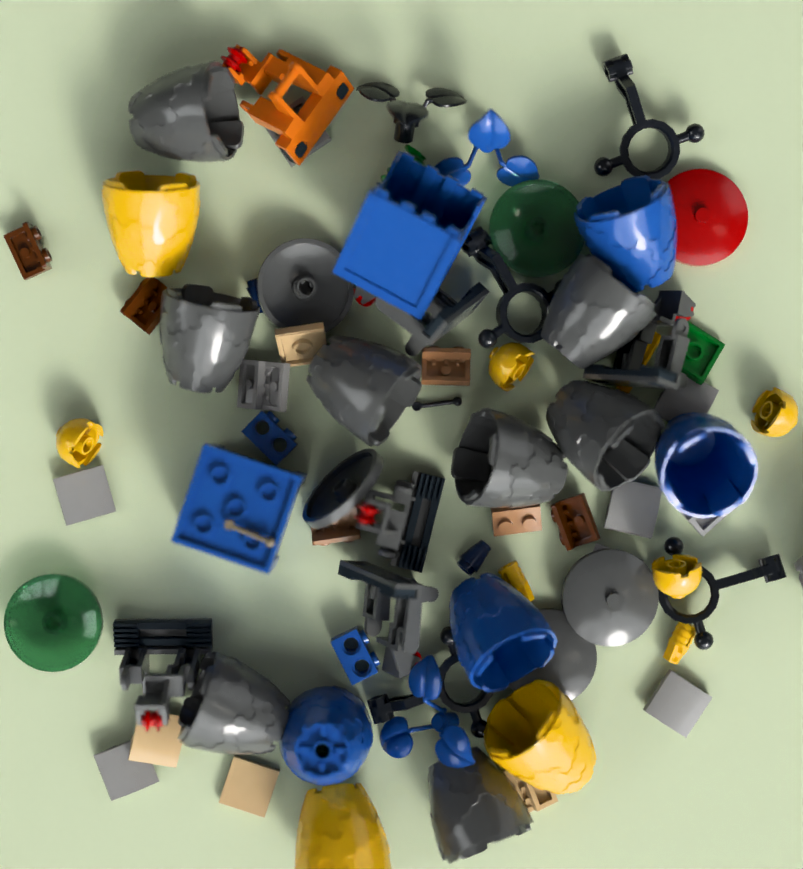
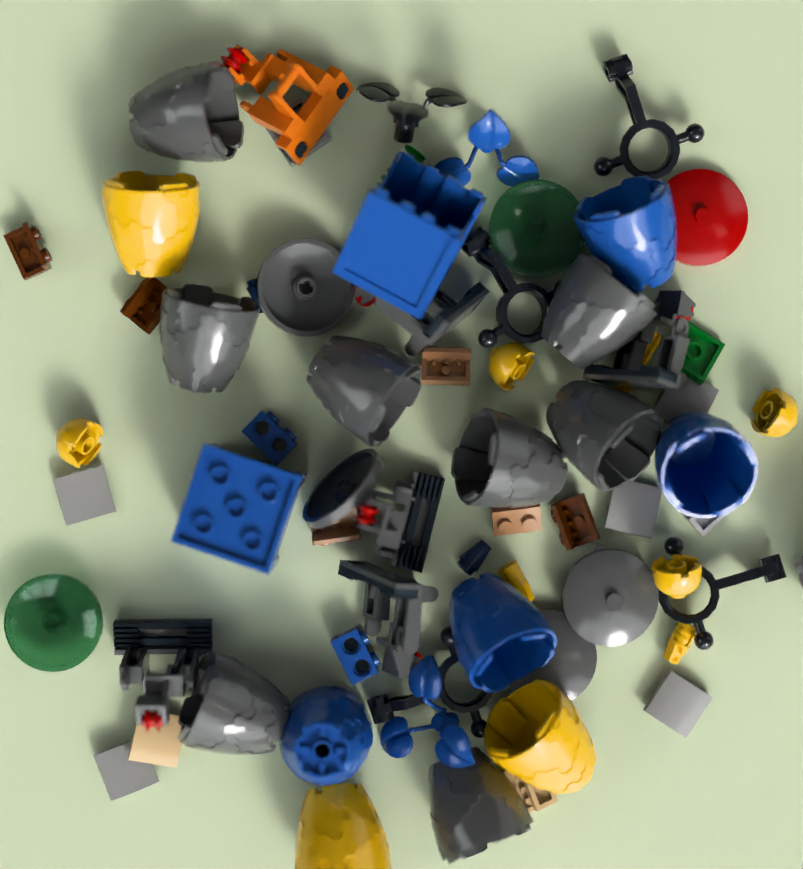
tan tile [219,755,280,817] -> none
dark tan hinge [224,520,275,547] -> none
light grey slope [237,359,290,412] -> none
tan tile [275,322,328,367] -> none
black hinge [412,397,462,411] -> none

